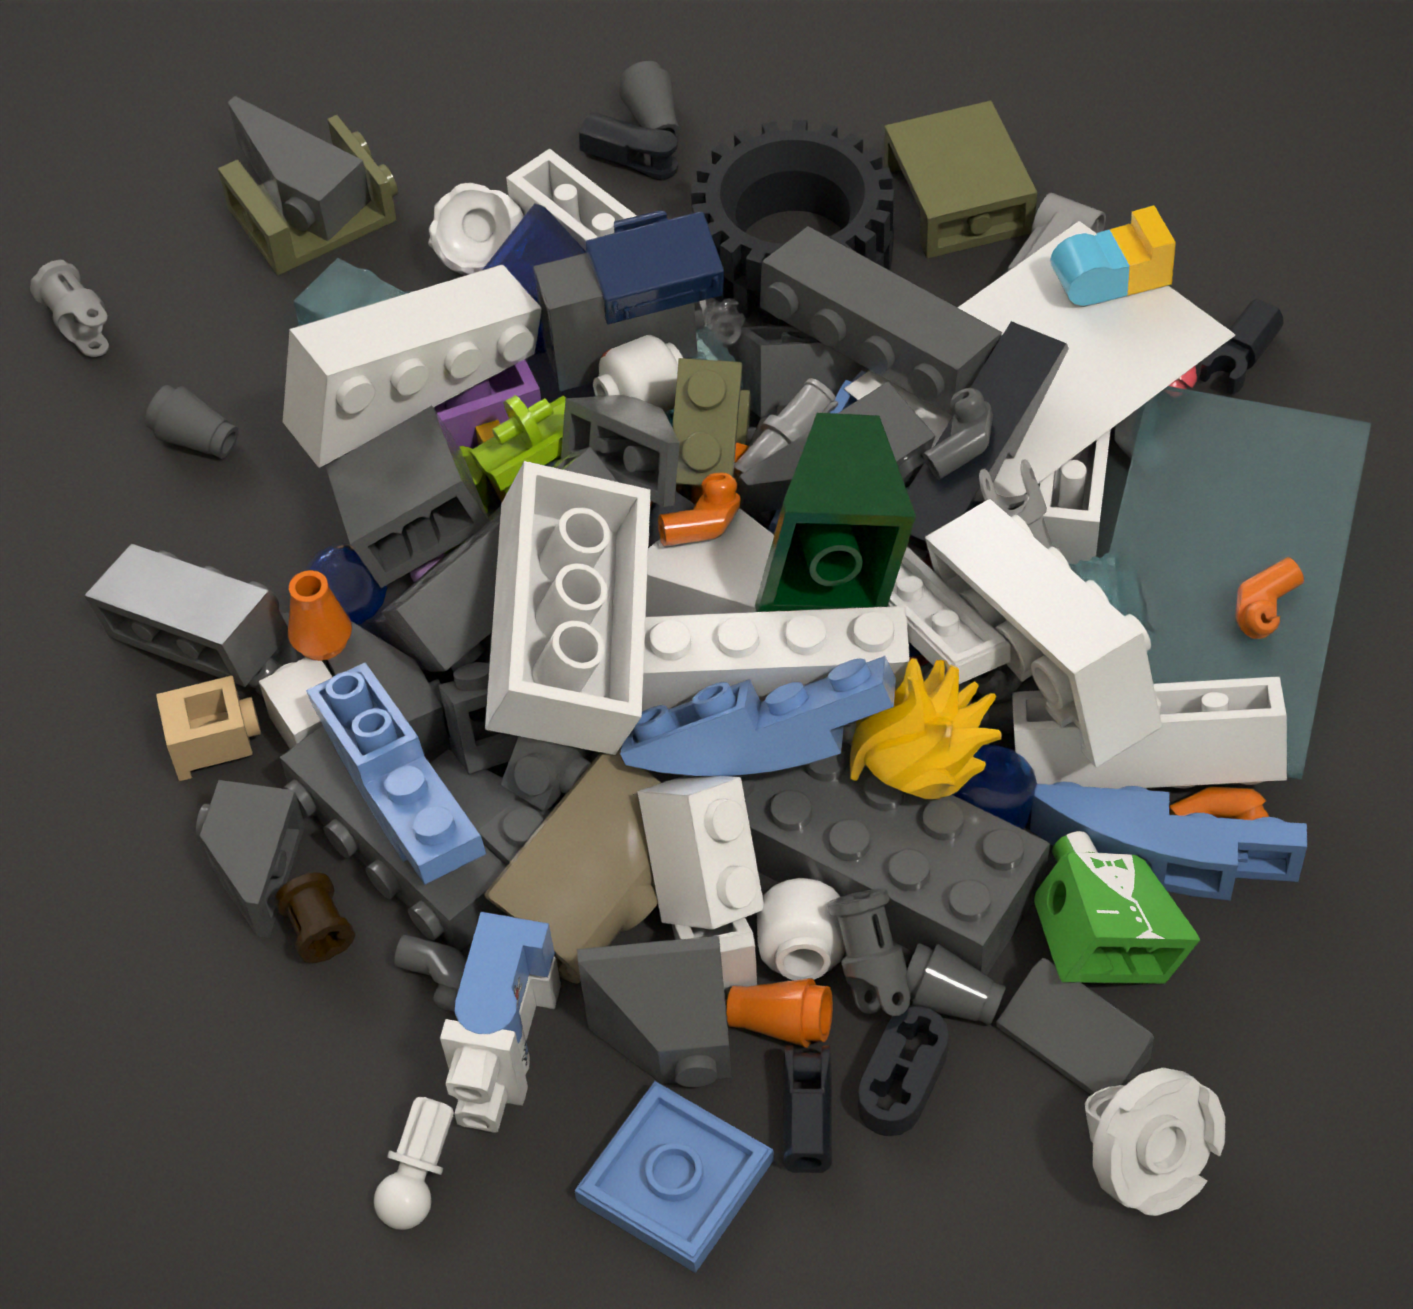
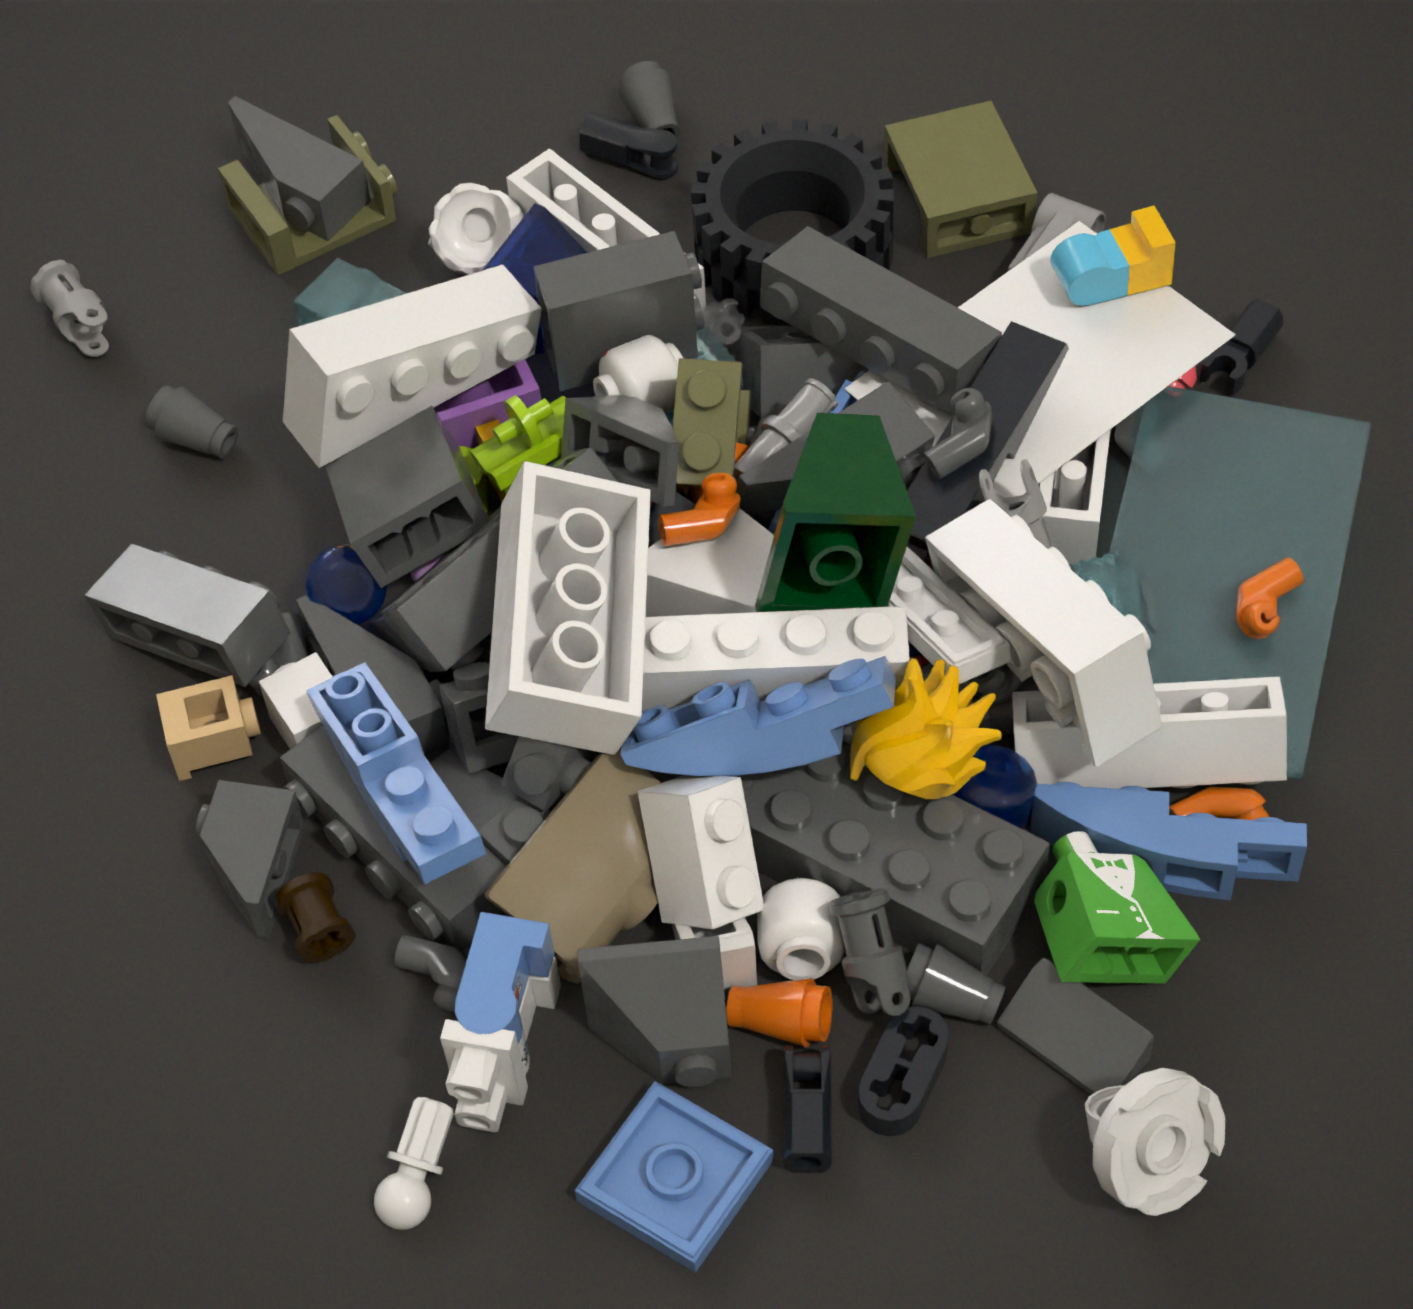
orange cone [288,570,352,661] -> none
dark blue piece [586,210,724,324] -> none

